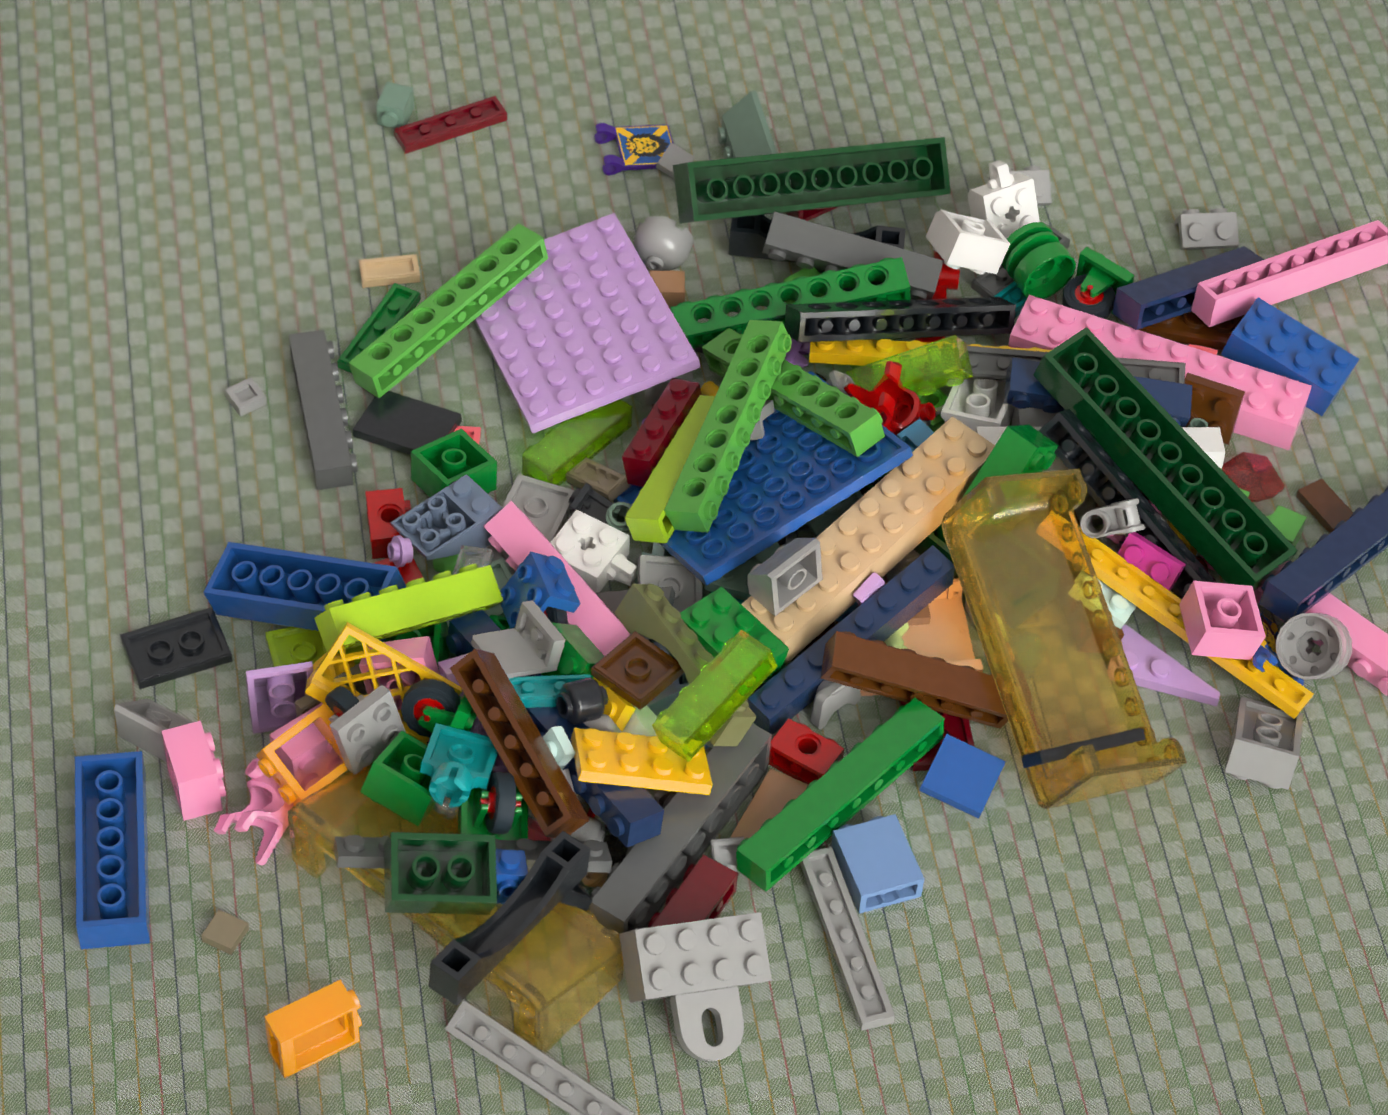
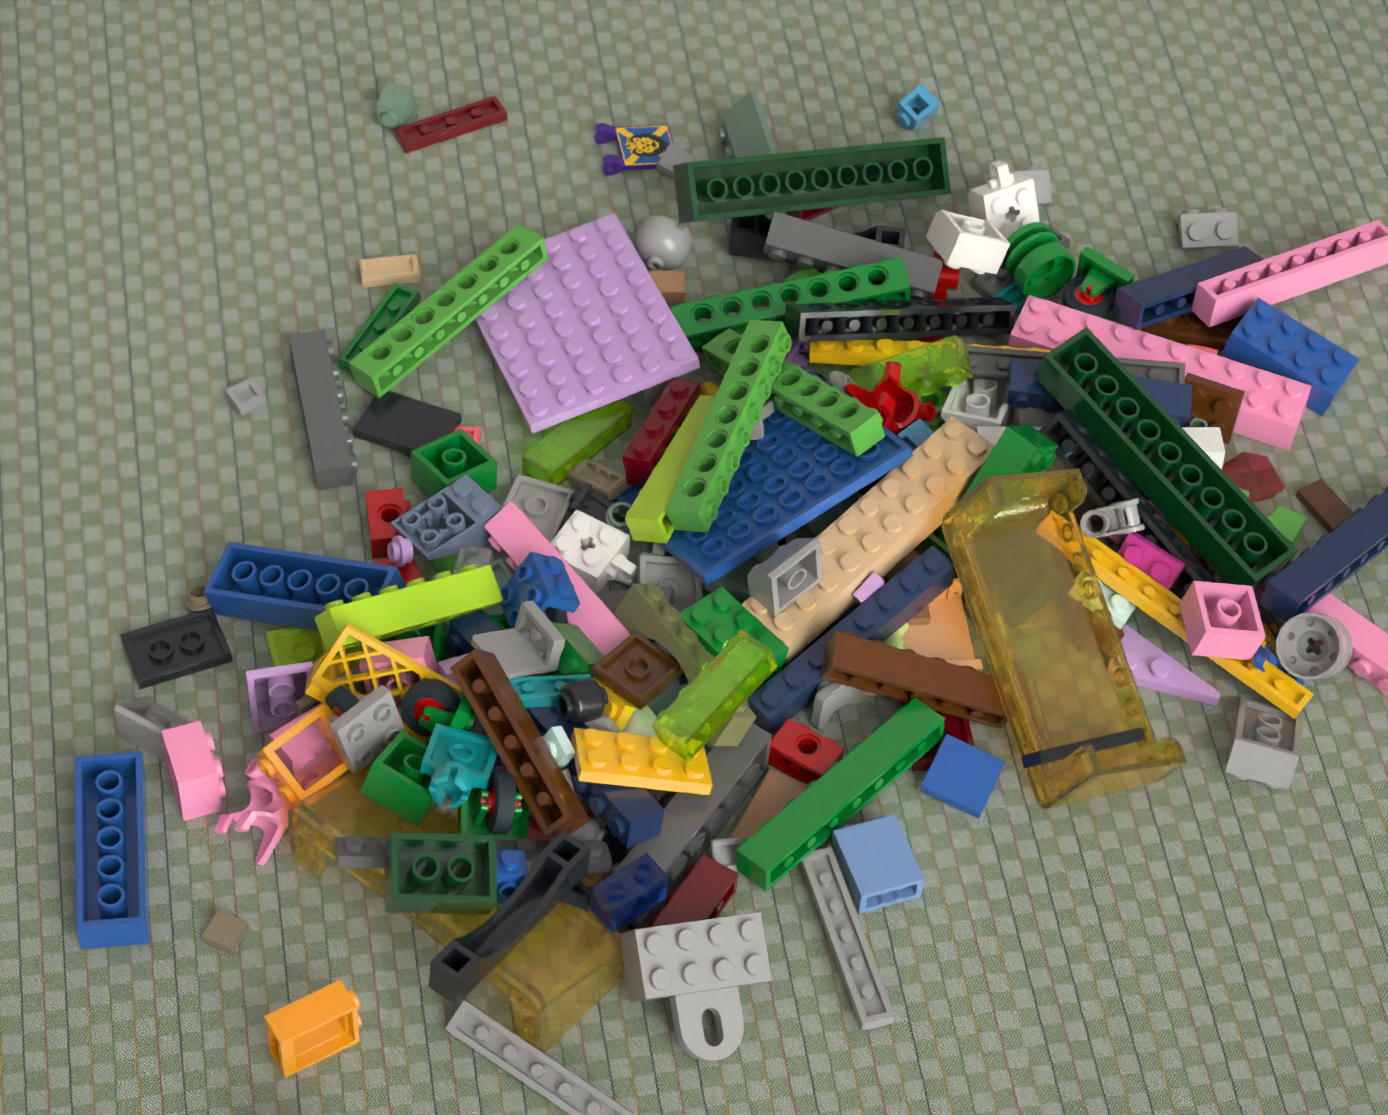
none -> dark tan plate [185,584,212,612]
none -> clear blue brick [591,852,668,933]
none -> dark azure brick [894,84,941,131]

